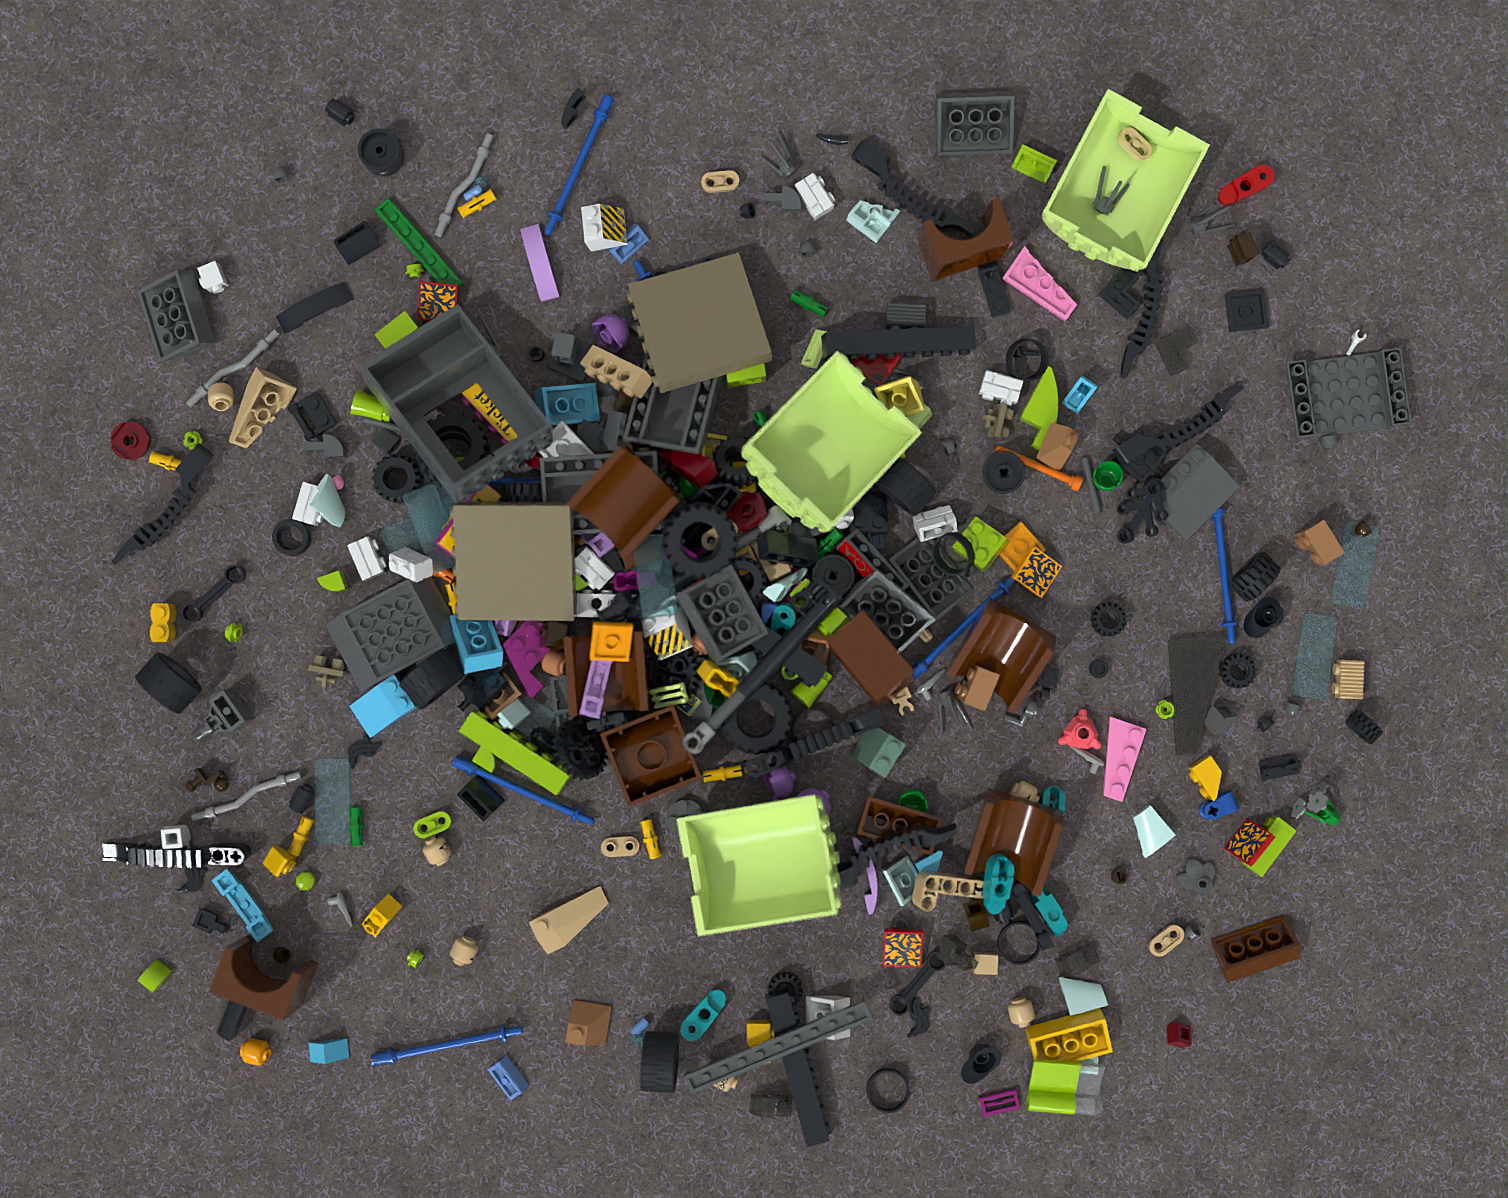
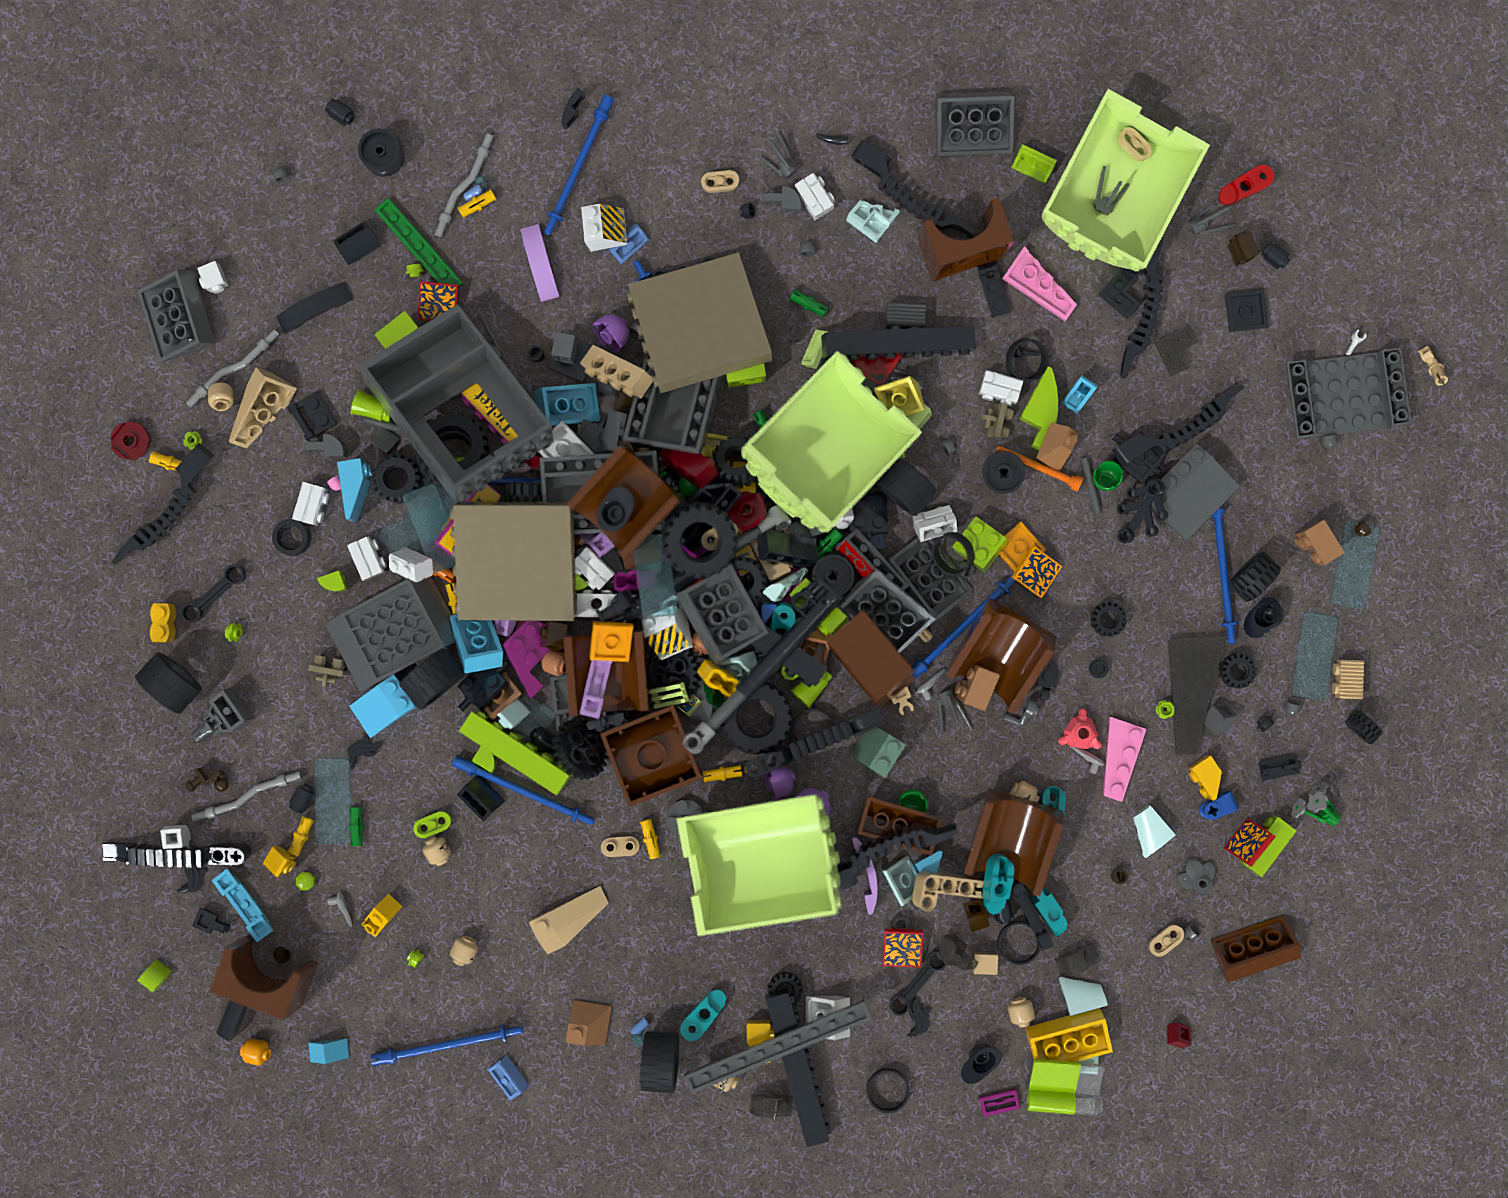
light aqua slope [310,474,345,527] -> none
none -> medium azure slope [337,458,373,522]
none -> black piece [597,487,634,532]
none -> tan piece [1418,346,1448,386]

